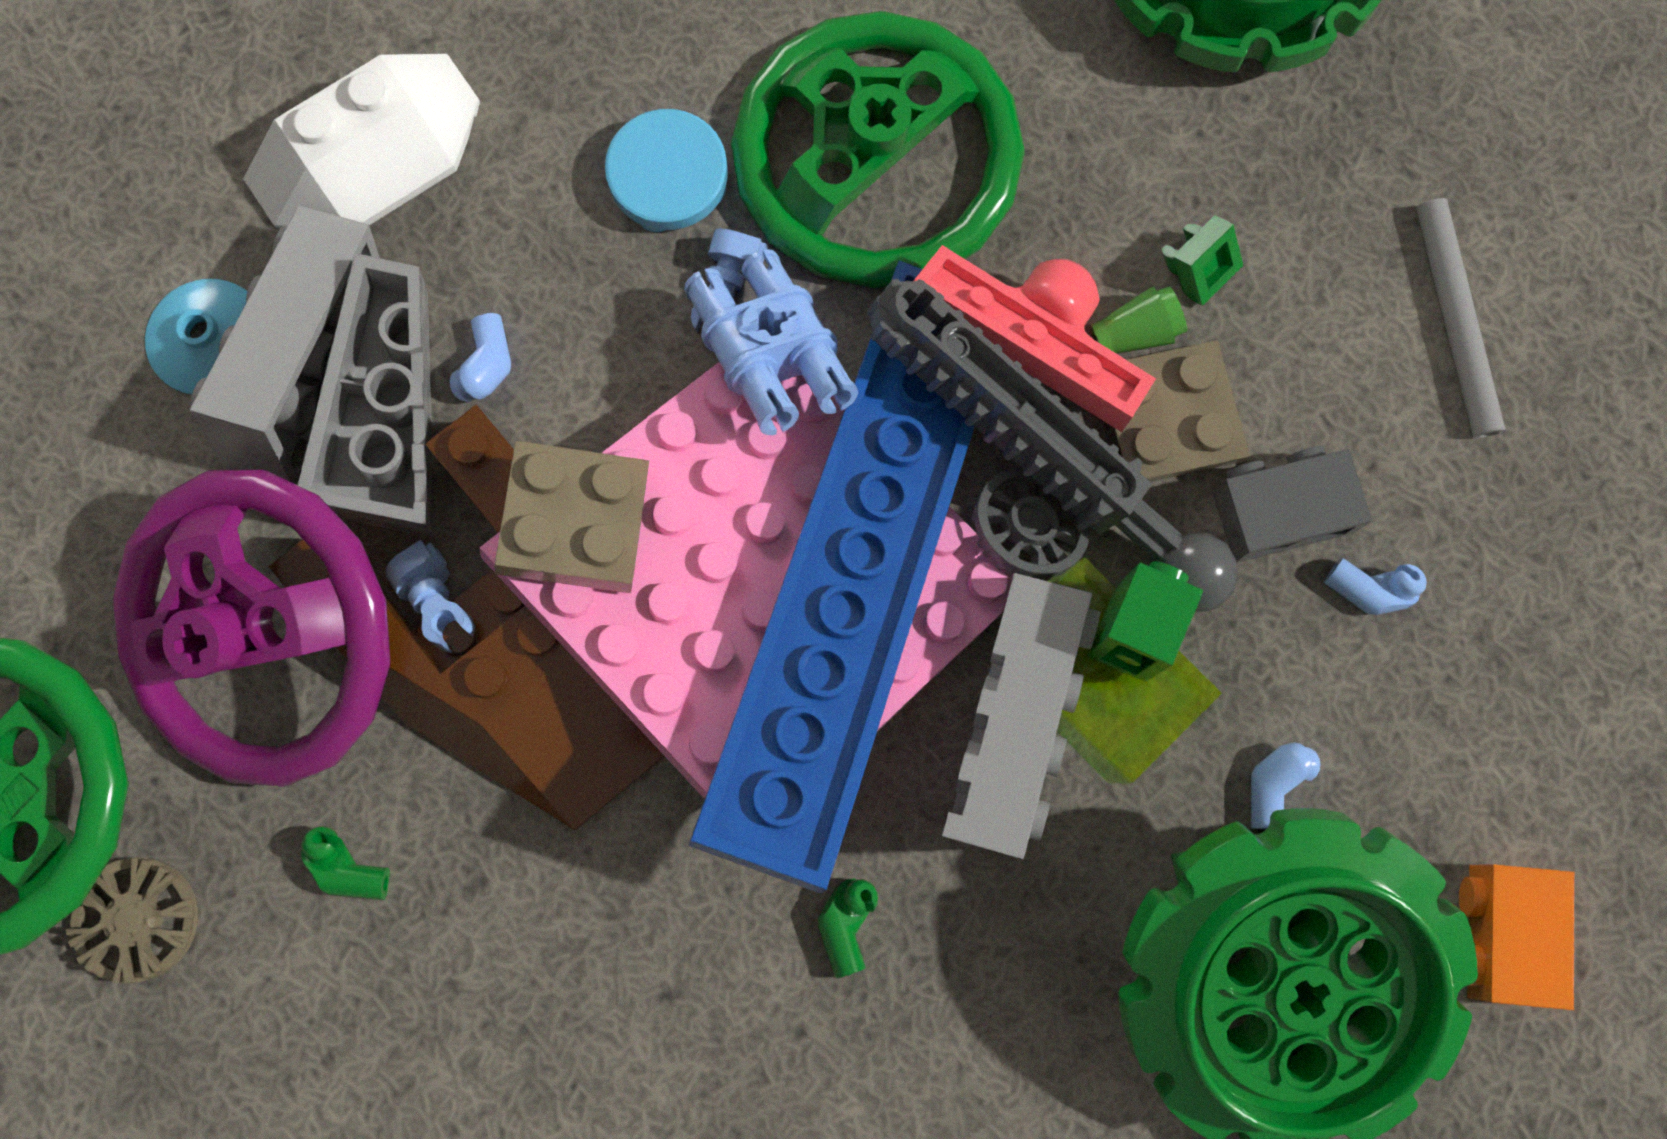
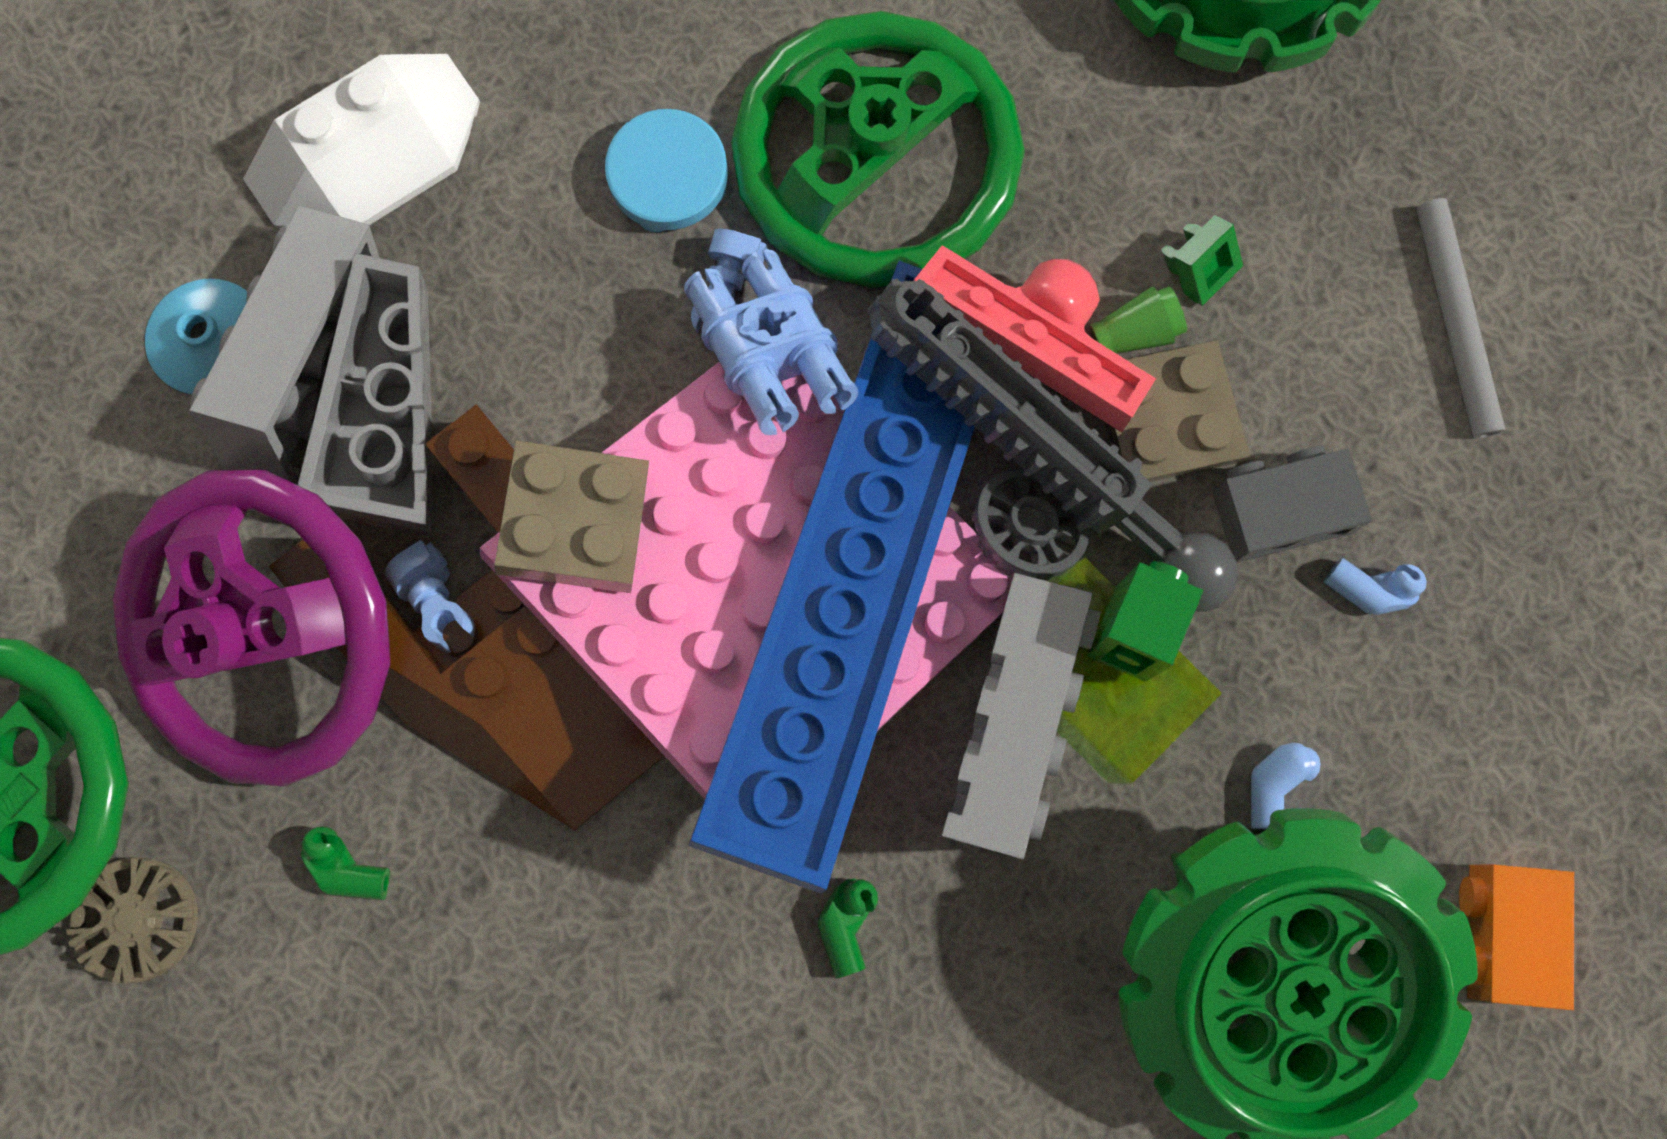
light blue arm [449,313,511,402] -> none

